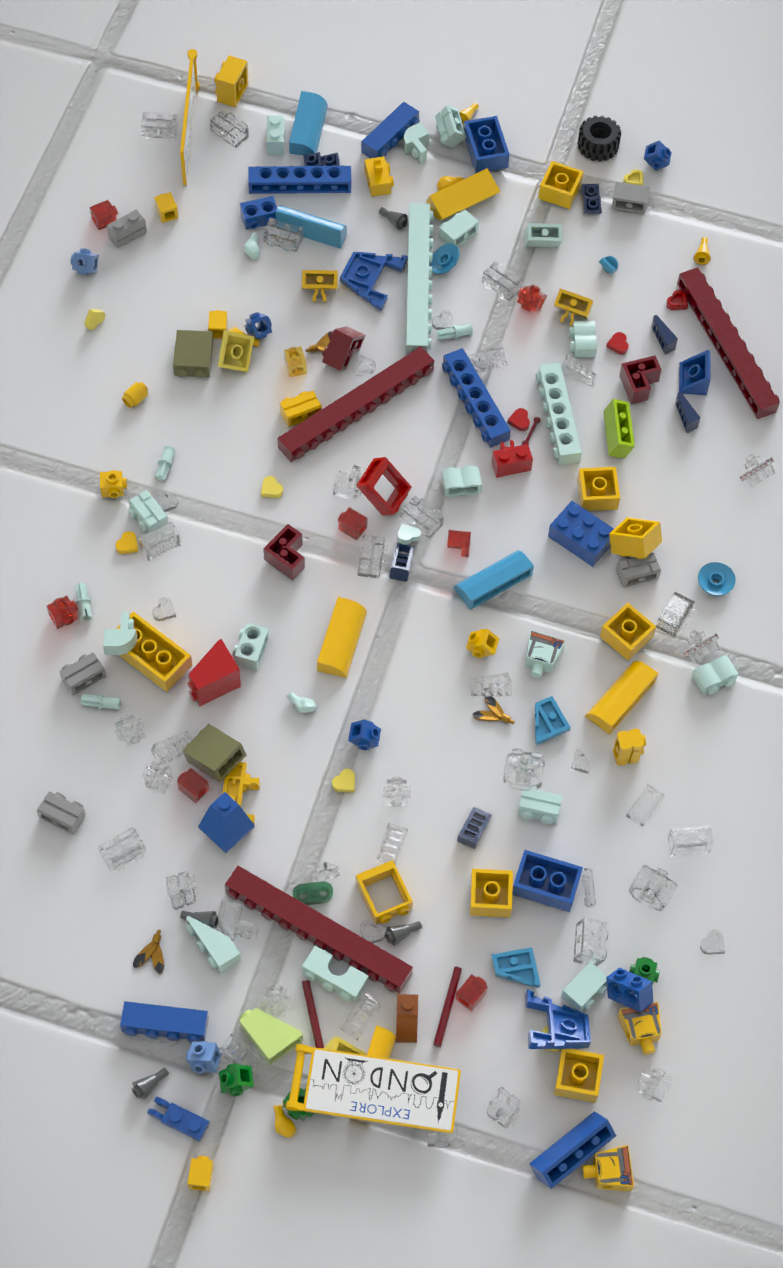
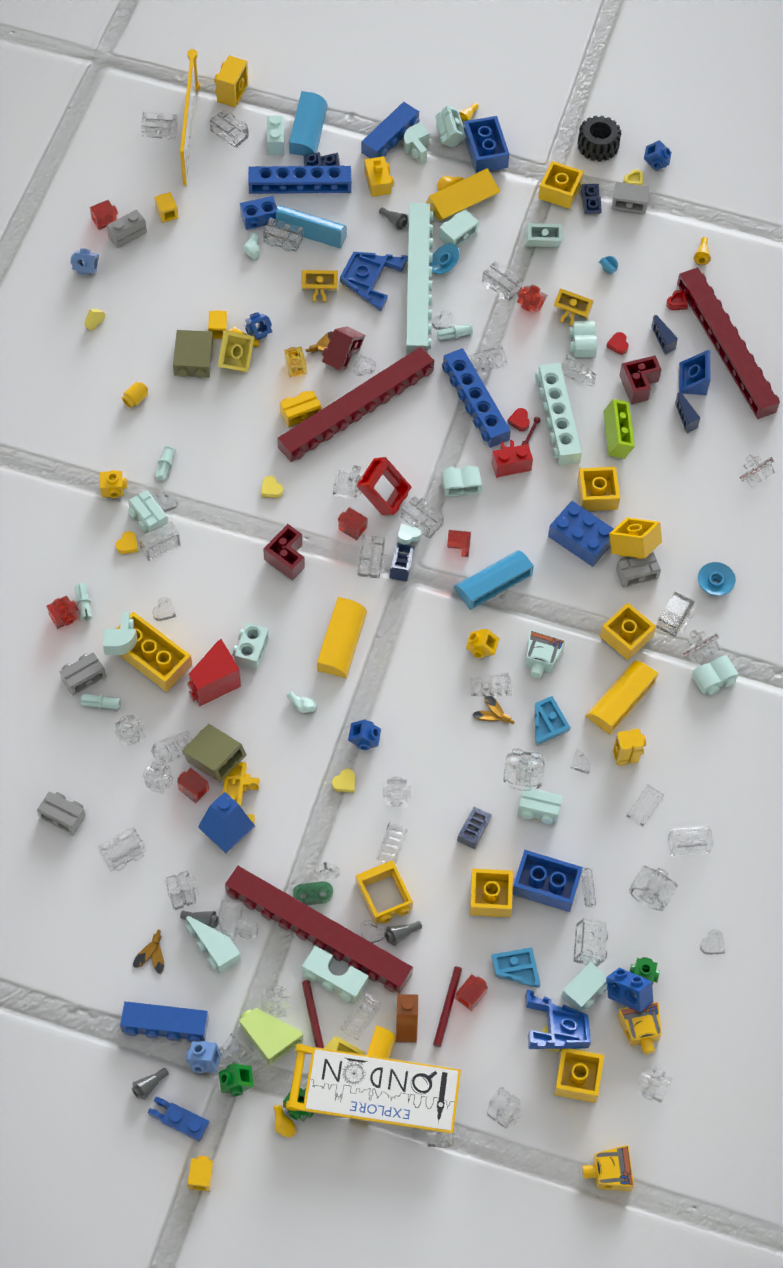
blue brick [529,1111,616,1189] -> none

